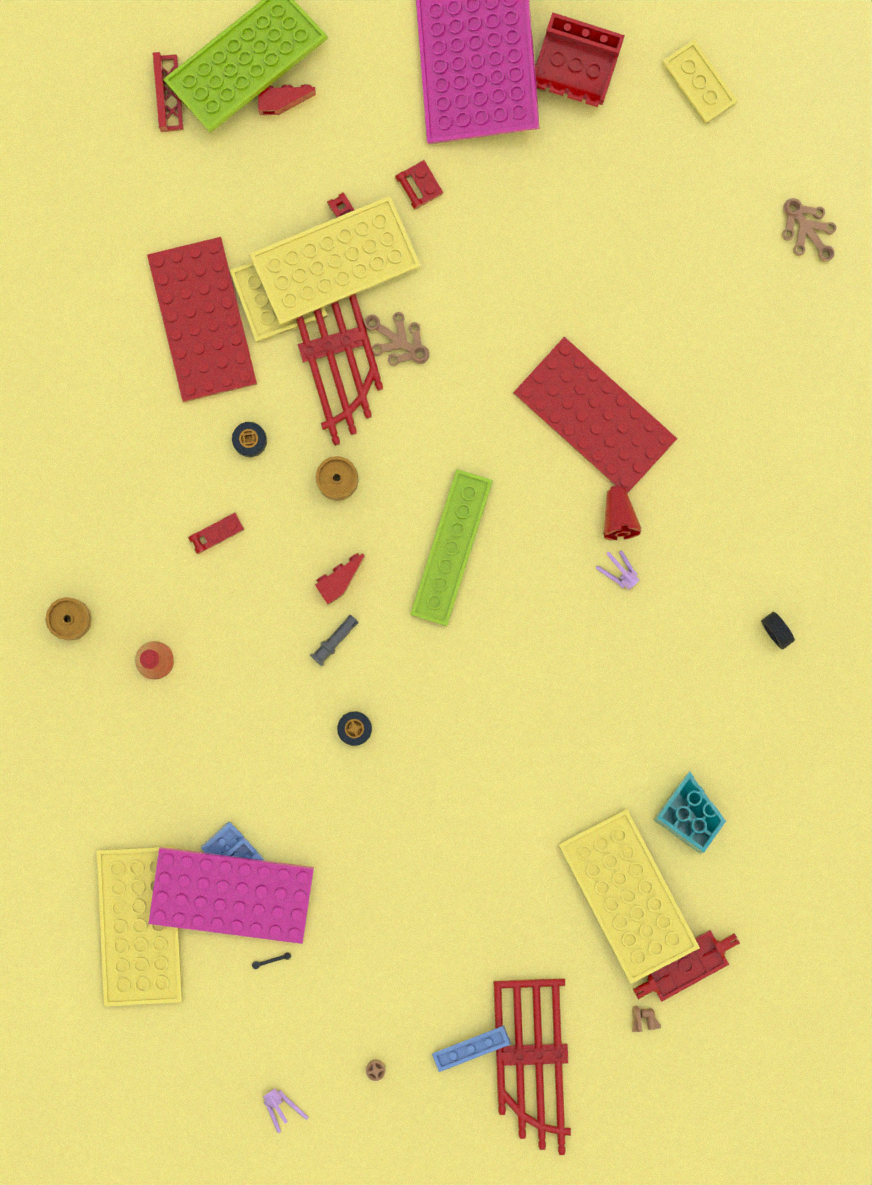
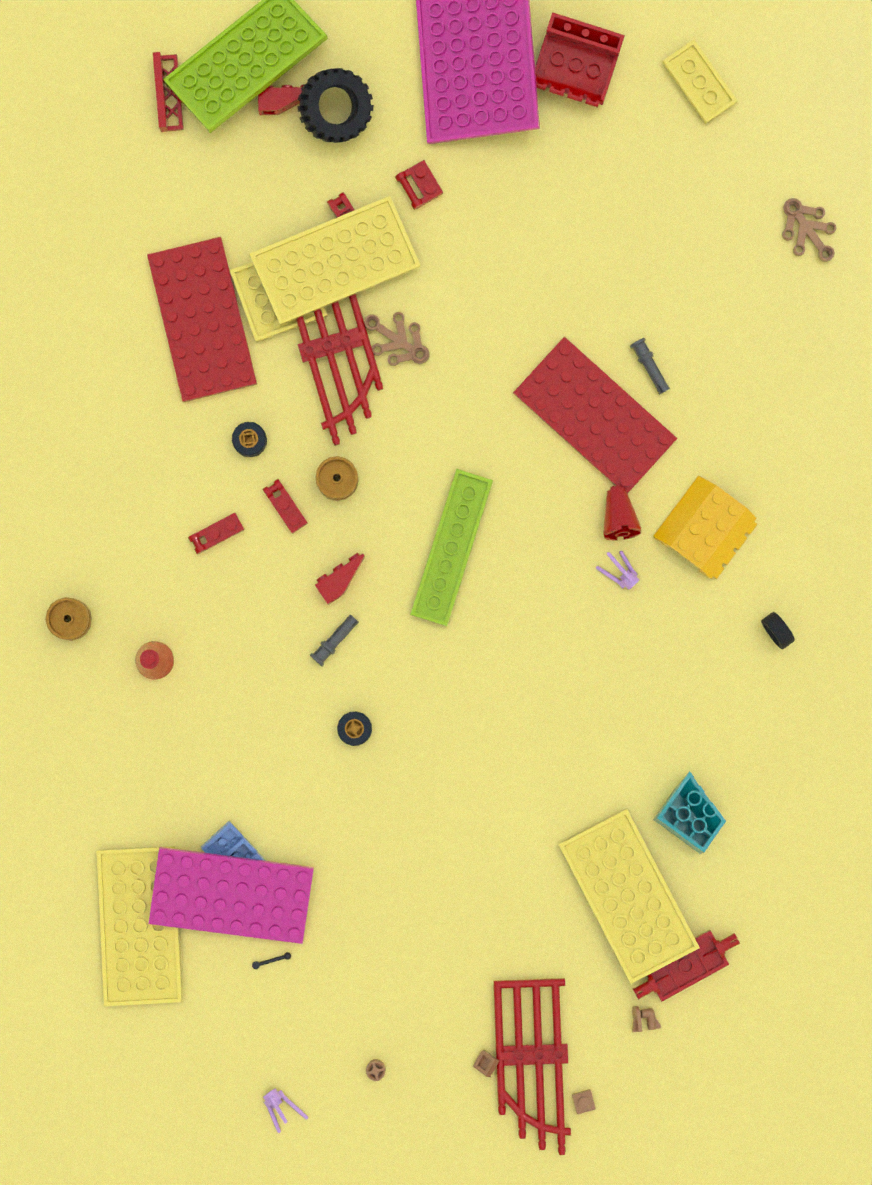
medium blue plate [432,1025,511,1072] -> none
none -> red plate [262,479,308,534]
none -> black tyre [297,68,374,143]
none -> medium nougat plate [473,1050,499,1077]
none -> medium nougat plate [572,1089,596,1114]
none -> dark grey pin [630,338,670,395]
none -> yellow slope [653,476,758,579]

